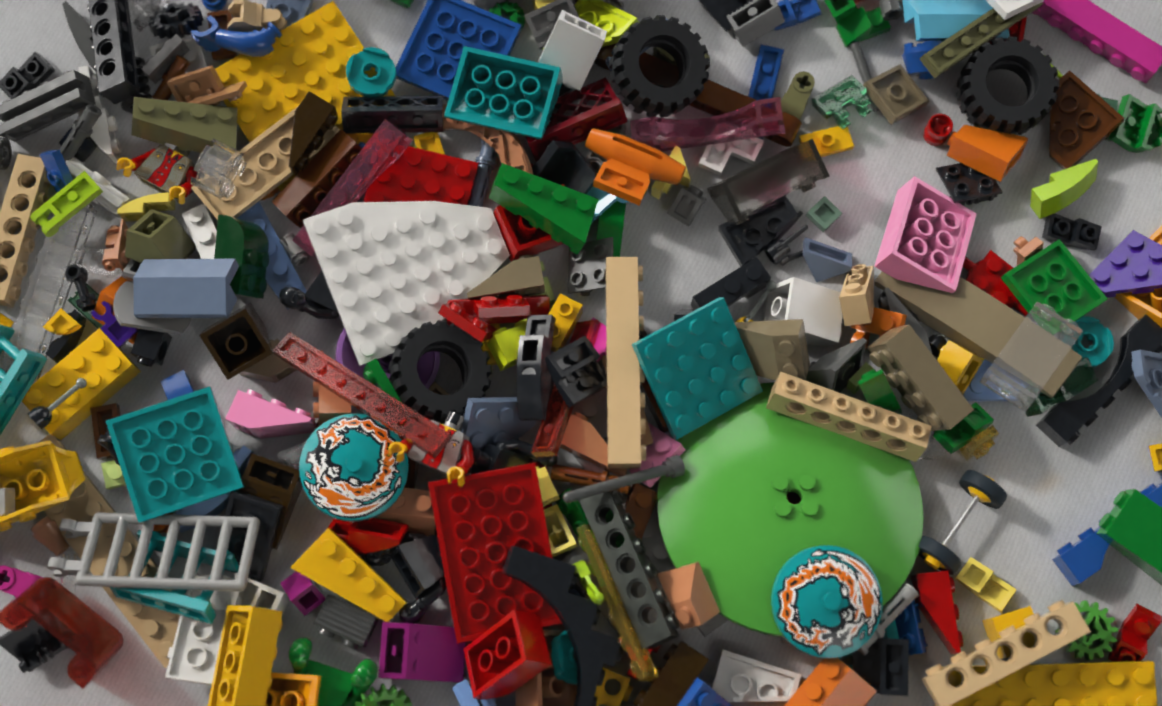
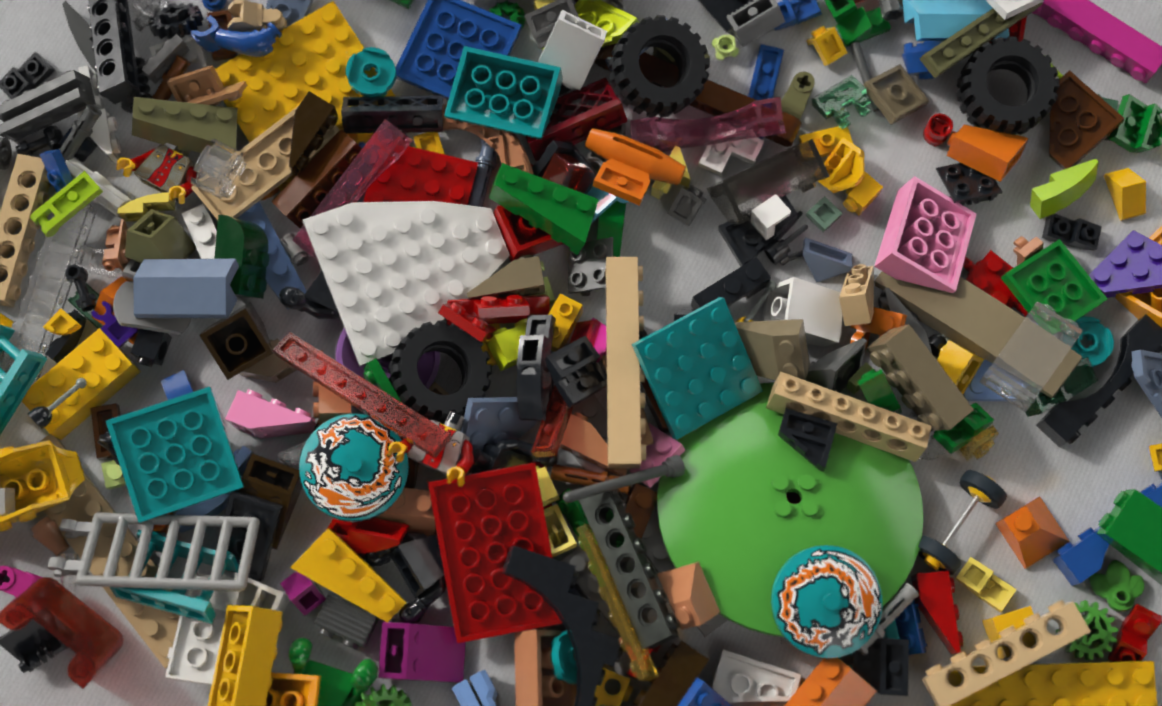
red brick [463,610,551,699] -> none
lime piece [572,560,604,605] -> none
none -> black bar [15,125,63,157]
none -> clear red panel [542,153,587,190]
none -> yellowish green plate [712,35,739,60]
none -> white panel [751,194,791,240]
none -> black wing [778,408,837,472]
none -> yellow bracket [806,26,848,66]
none -> yellow slope [814,137,865,193]
none -> yellow brick [843,172,883,216]
none -> orange slope [995,496,1070,569]
none -> bright green plate [1089,560,1145,612]
none -> yellow slope [1103,168,1146,221]

